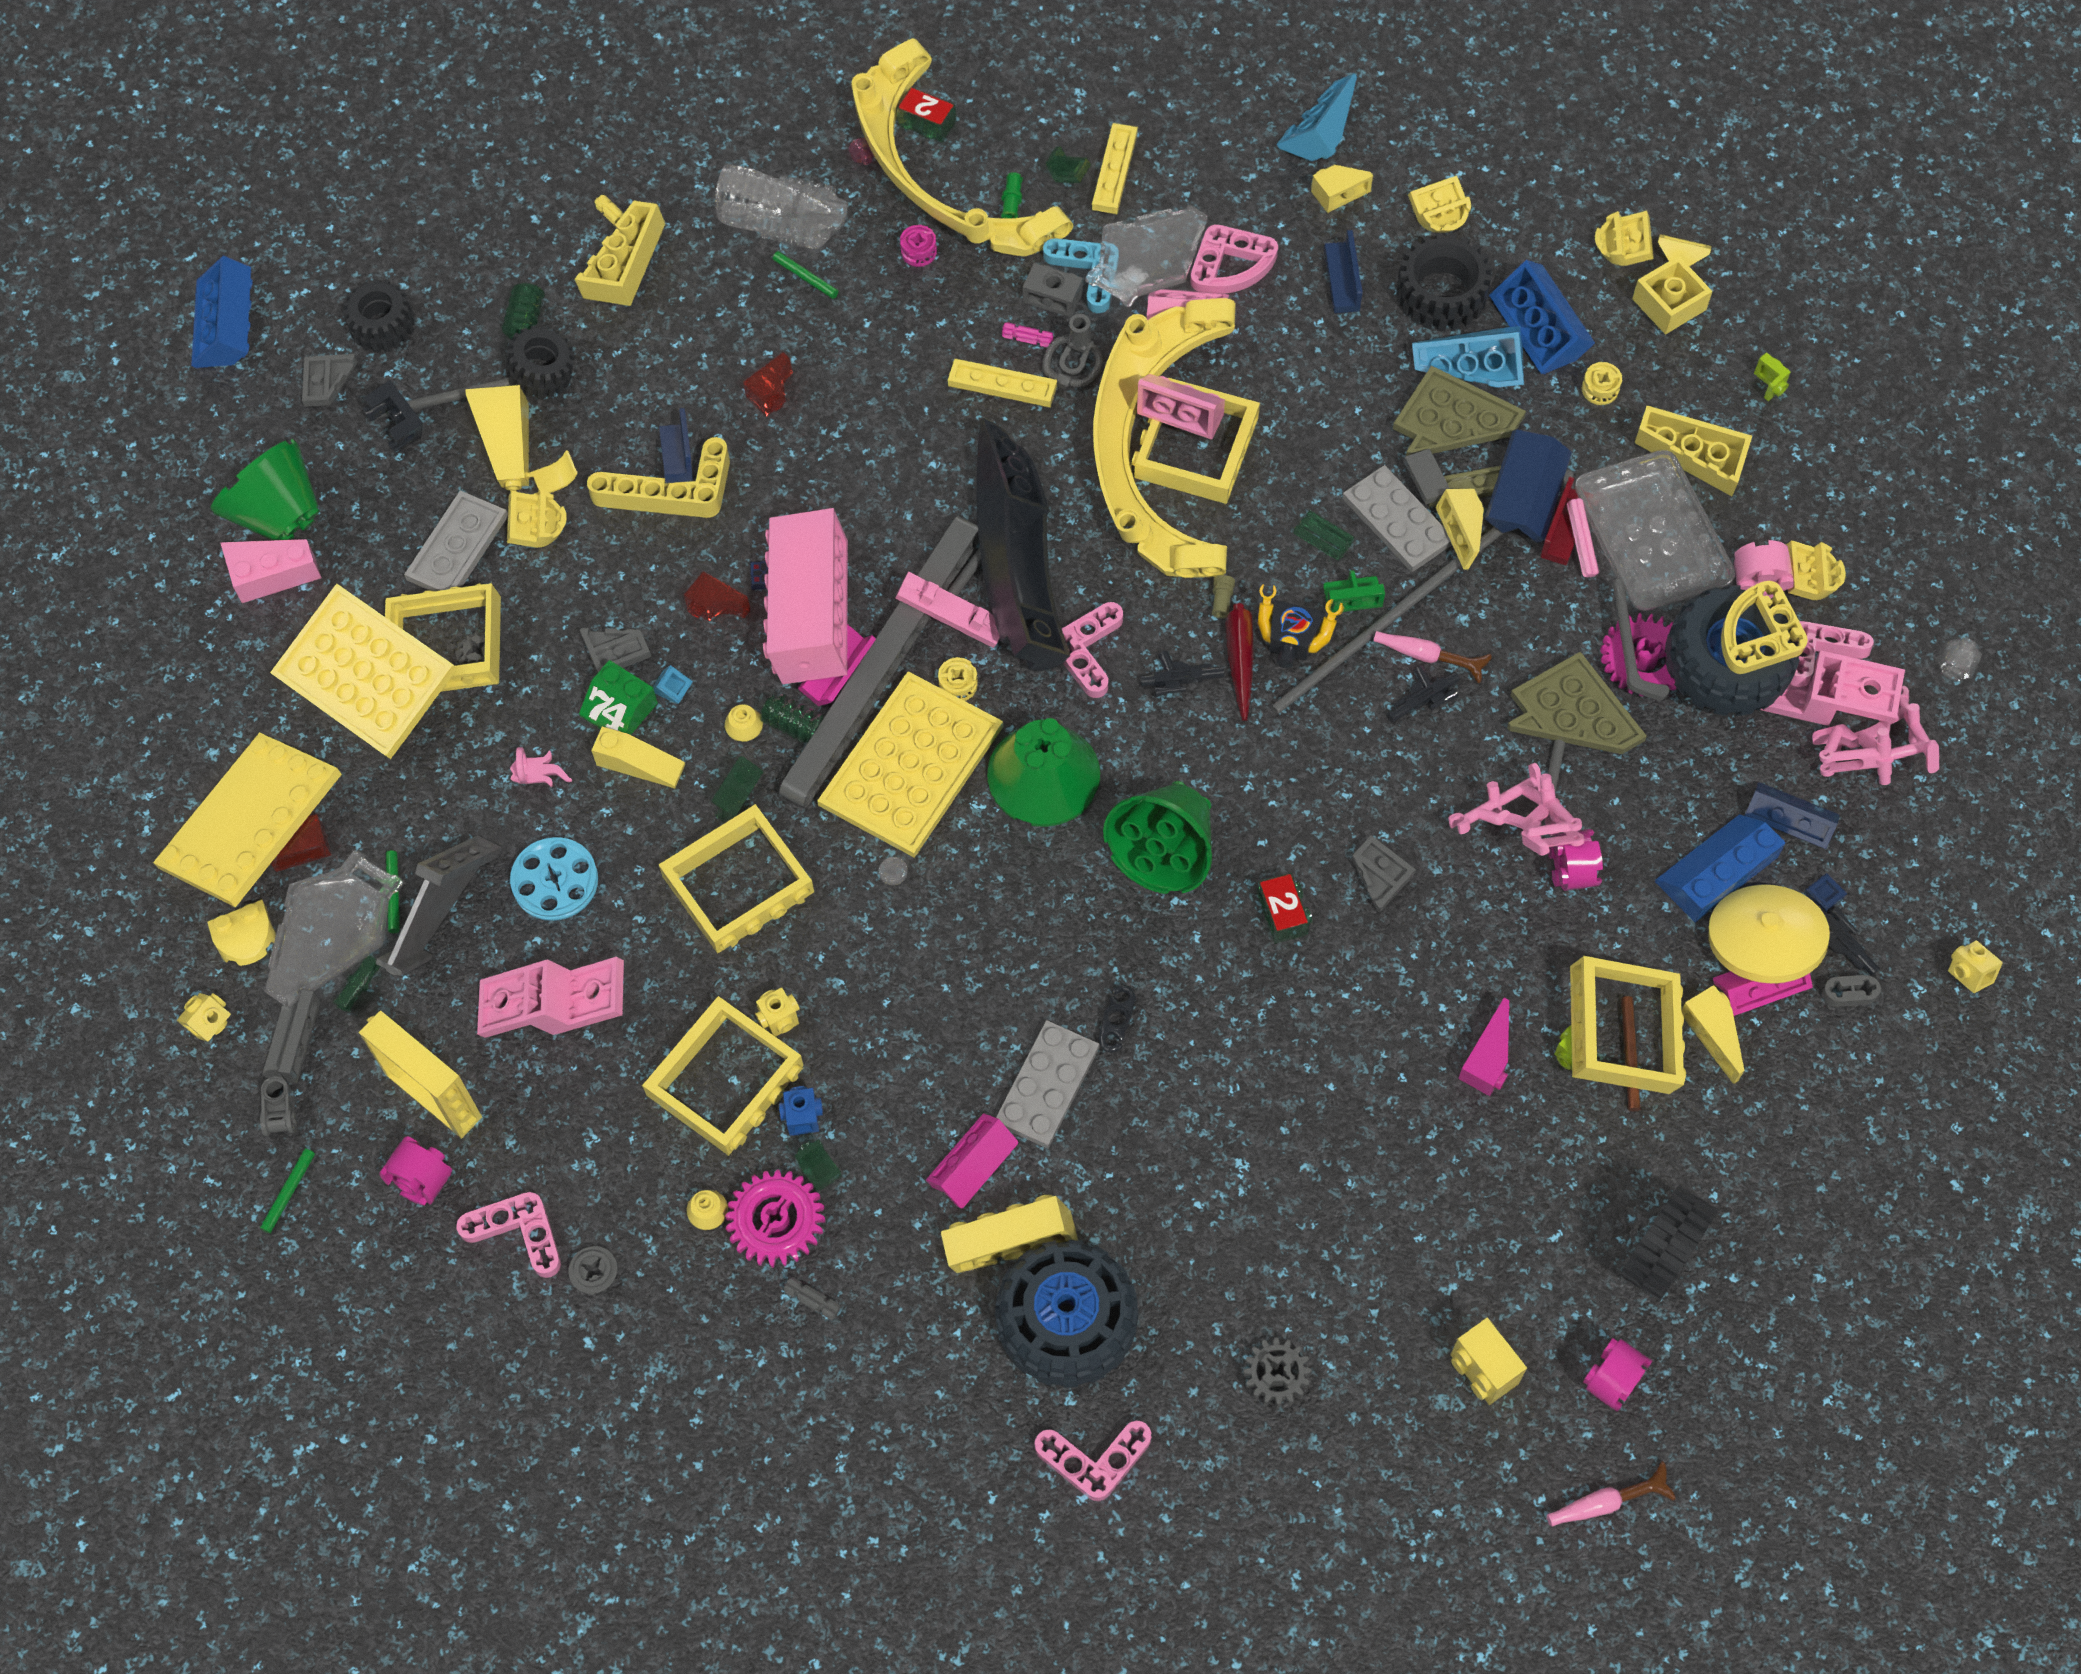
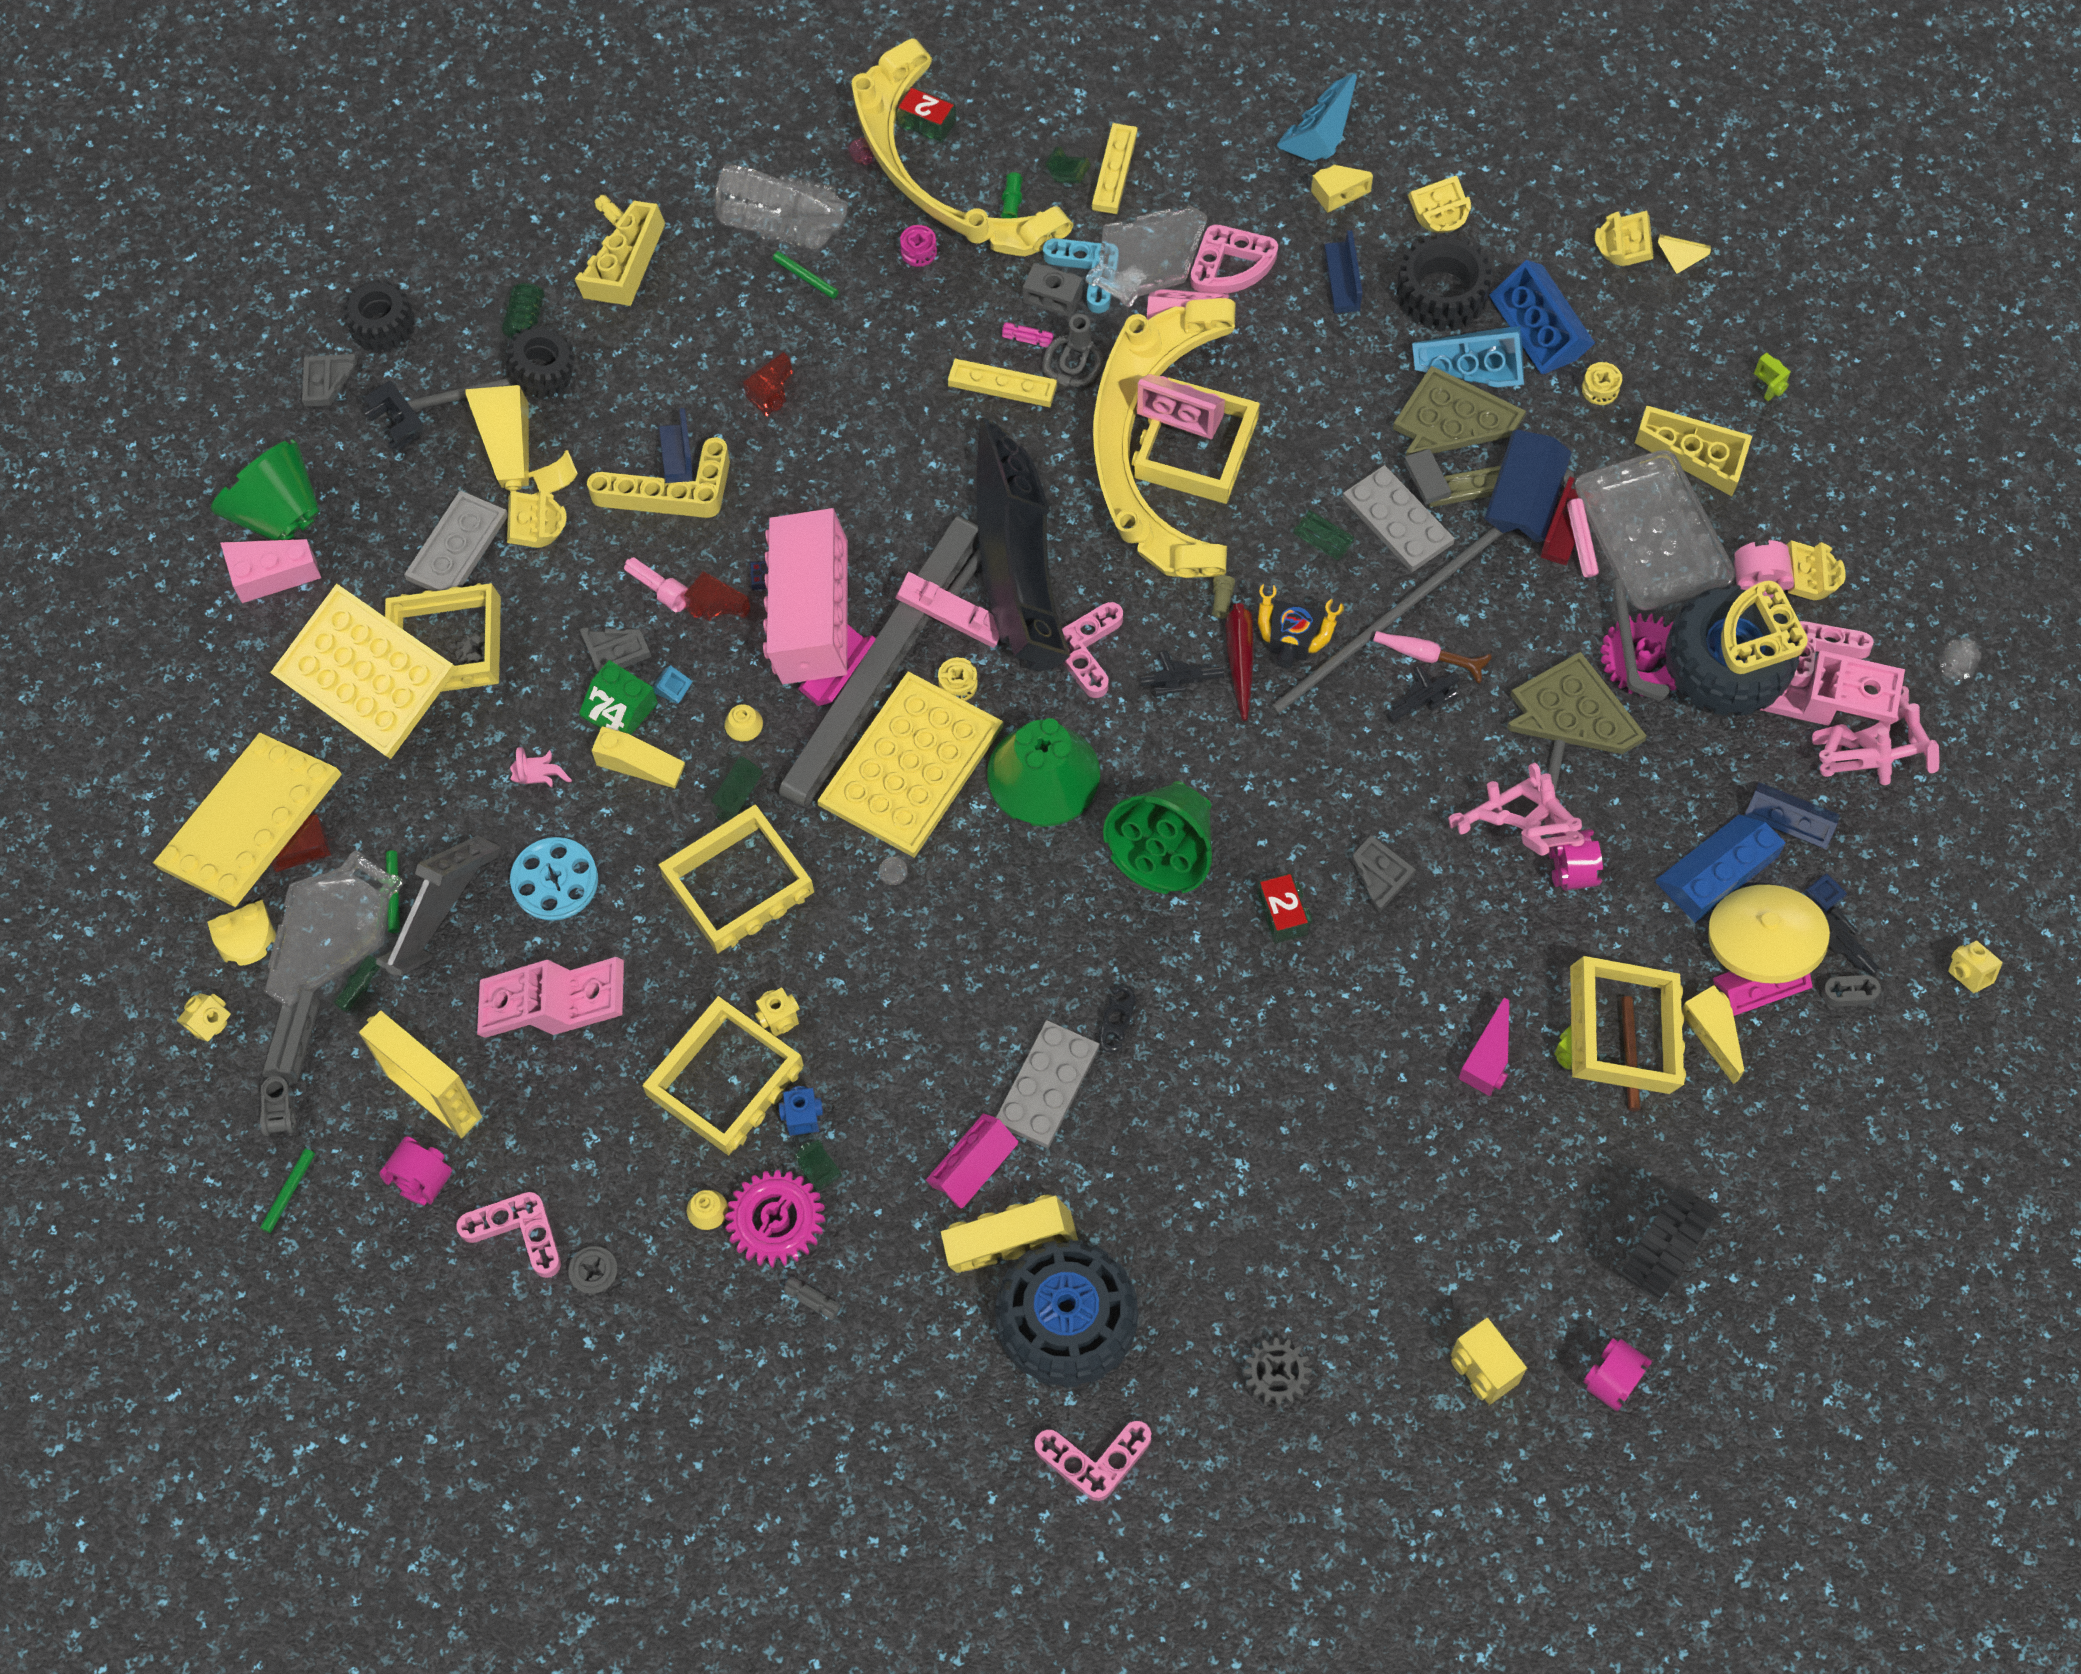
blue slope [191,256,253,368] -> none
clear green piece [760,693,824,744] -> none
green panel [1323,570,1385,613] -> none
light yellow slope [1435,489,1484,570] -> none
bright pink piece [1546,1461,1675,1527] -> none
light yellow brick [1632,256,1712,335] -> none
none -> bright pink piece [624,557,692,613]

